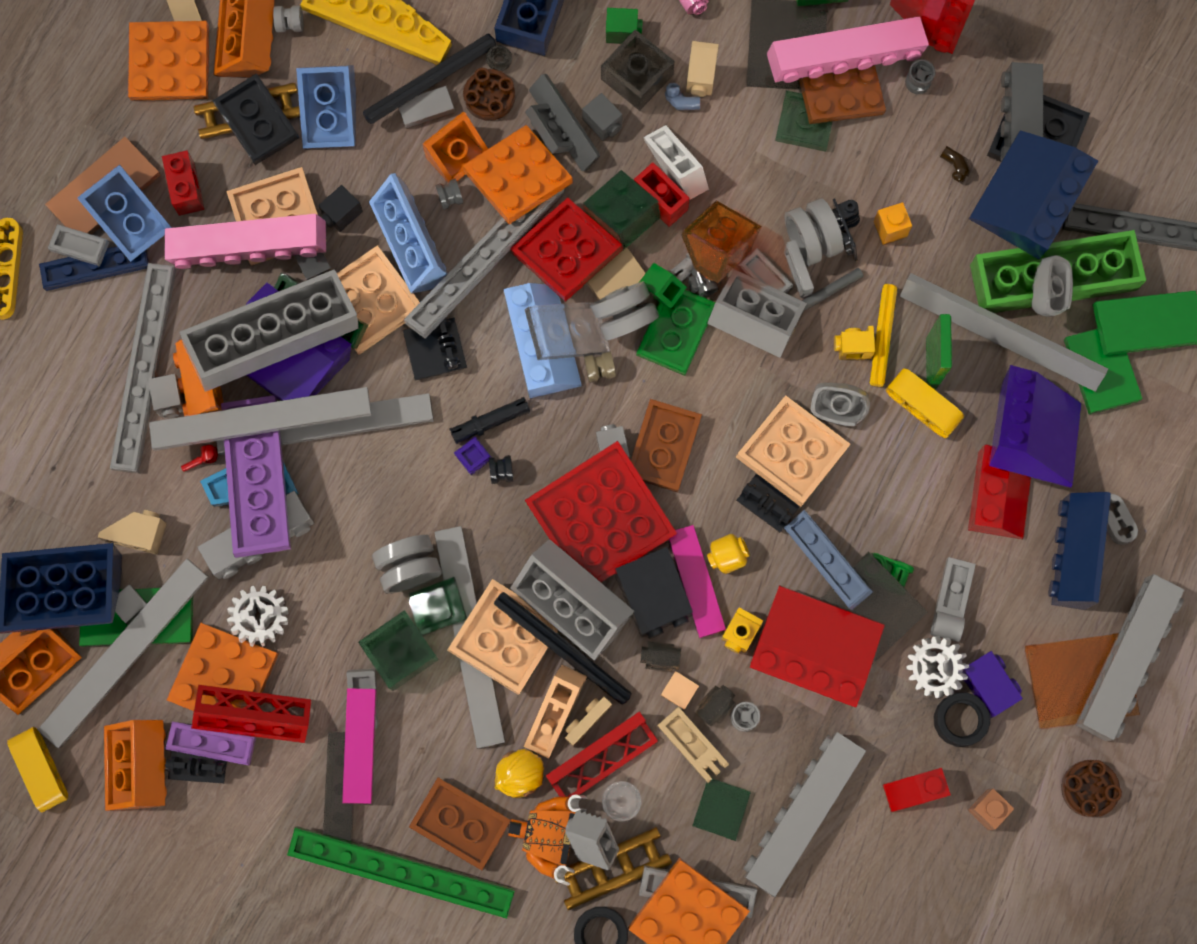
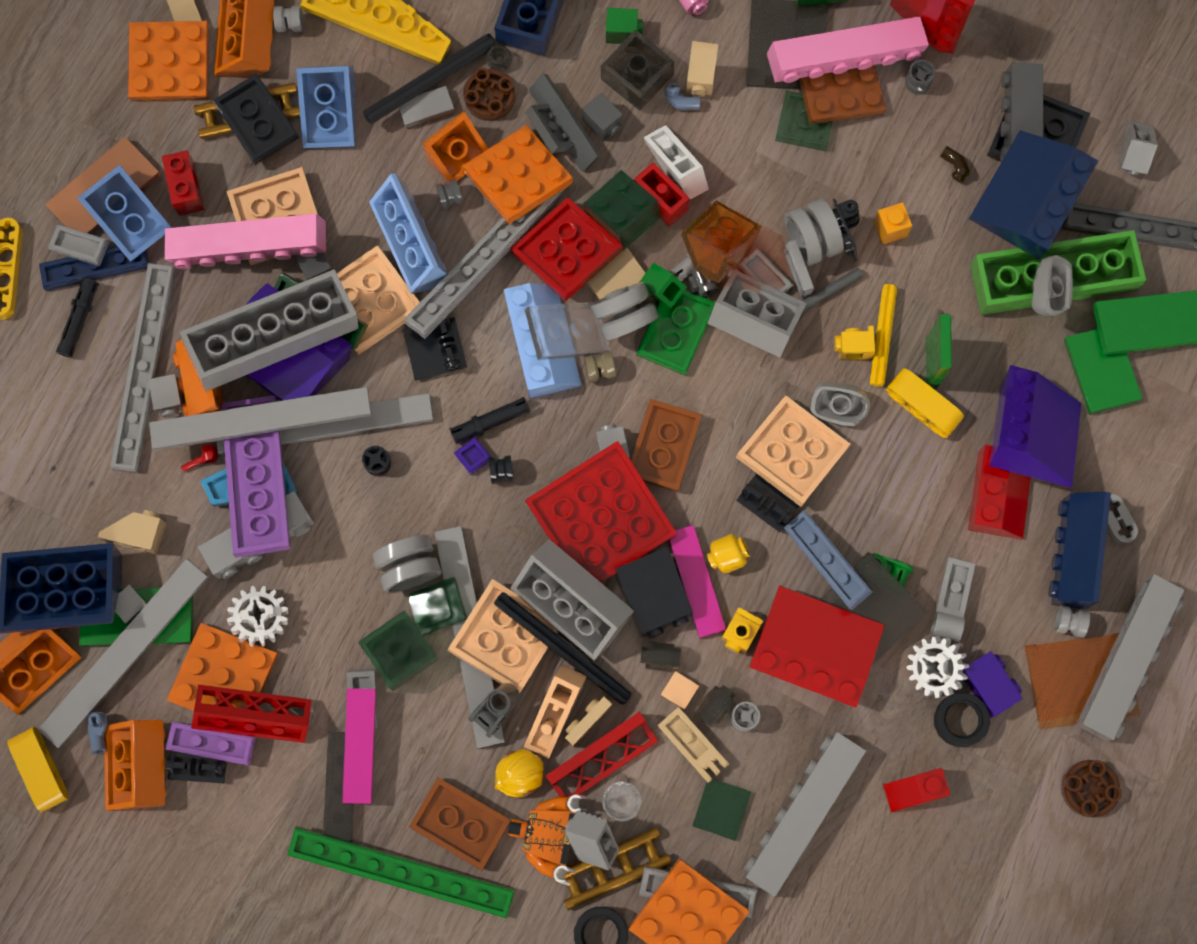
black brick [318,184,363,232] -> none
light grey tile [900,273,1108,391] -> none
nougat brick [968,789,1014,830] -> none
none -> black pin [55,277,99,358]
none -> sand blue arm [87,712,108,755]
none -> black wheel [362,446,391,477]
none -> dark grey piece [468,683,520,738]
none -> light grey wheel [1054,605,1090,639]
none -> light grey slope [1119,120,1158,175]

